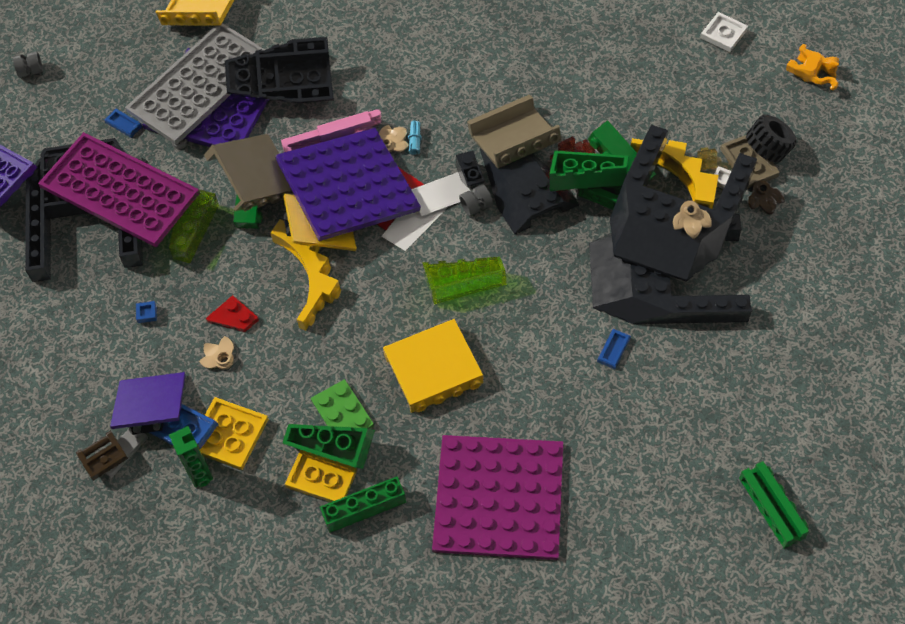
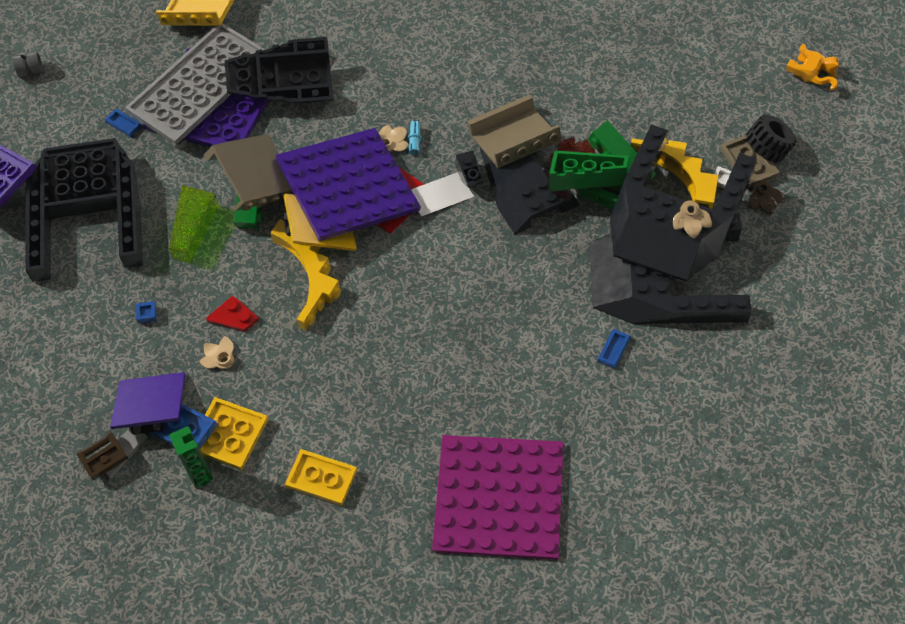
magenta plate [38,132,200,247] -> none
bright pink hinge [281,110,381,152] -> none
green wedge [282,424,375,469] -> none
bright green plate [310,379,374,429] -> none
green brick [320,476,406,533] -> none
white sticker [382,186,447,251] -> none
yellow panel [383,319,483,413] -> none
clear neon green wedge [422,257,507,304] -> none
dark grey wheel [459,184,493,216] -> none
clear yellow tile [697,147,717,170] -> none
white plate [700,12,748,52] -> none
green brick [739,461,809,549] -> none

